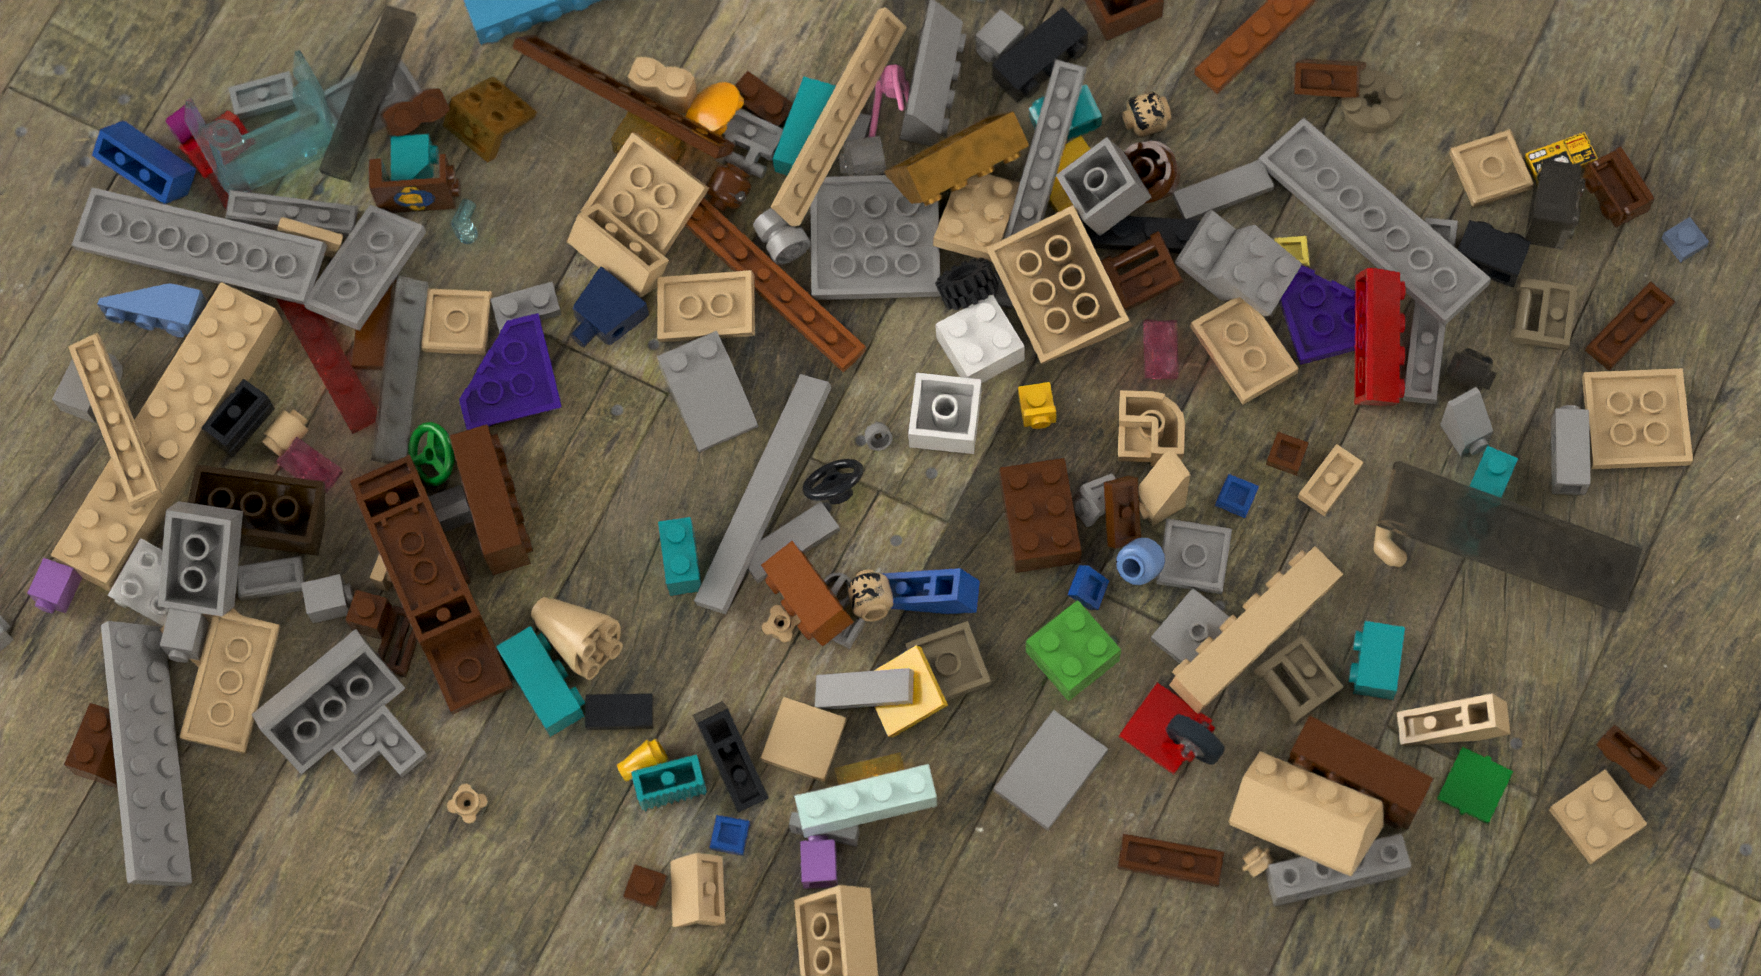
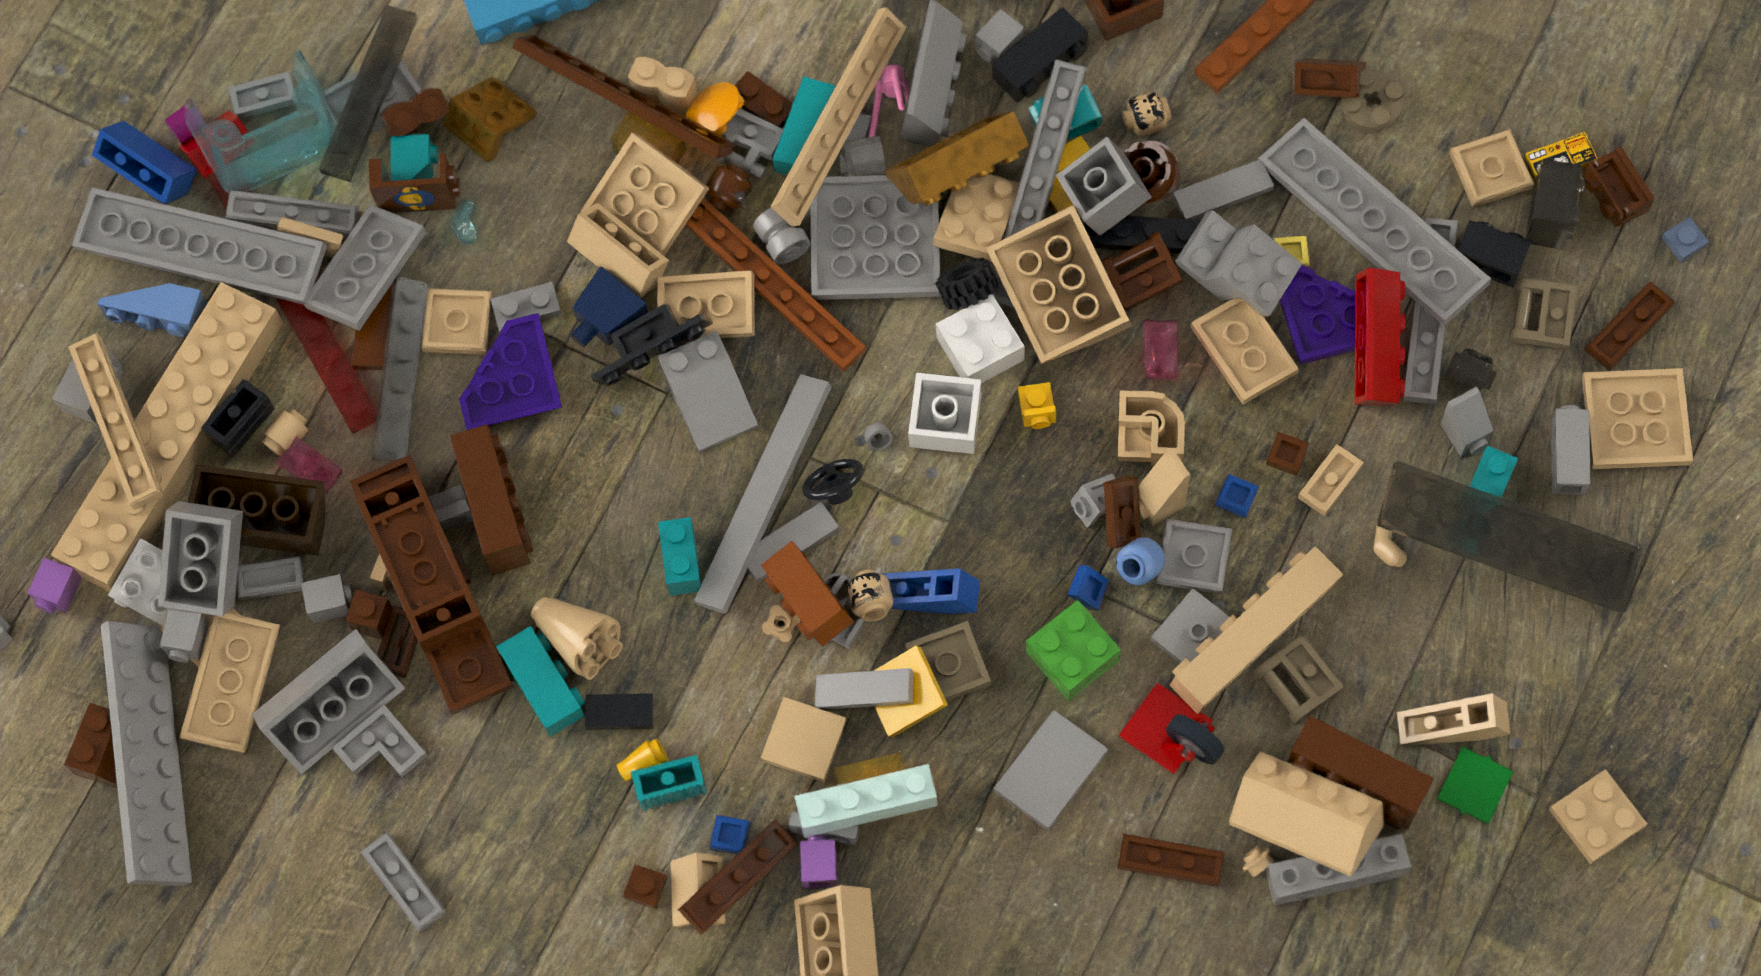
green piece [408,422,455,487] -> none
tan plate [447,784,488,824] -> none
black slope [692,701,769,813] -> none
reddish brown brick [999,458,1081,573] -> none
teal brick [1348,621,1405,700] -> none
reddish brown plate [1596,725,1668,789] -> none
none -> light grey tile [360,832,447,933]
none -> black bracket [591,304,713,386]
none -> reddish brown tile [678,819,798,935]

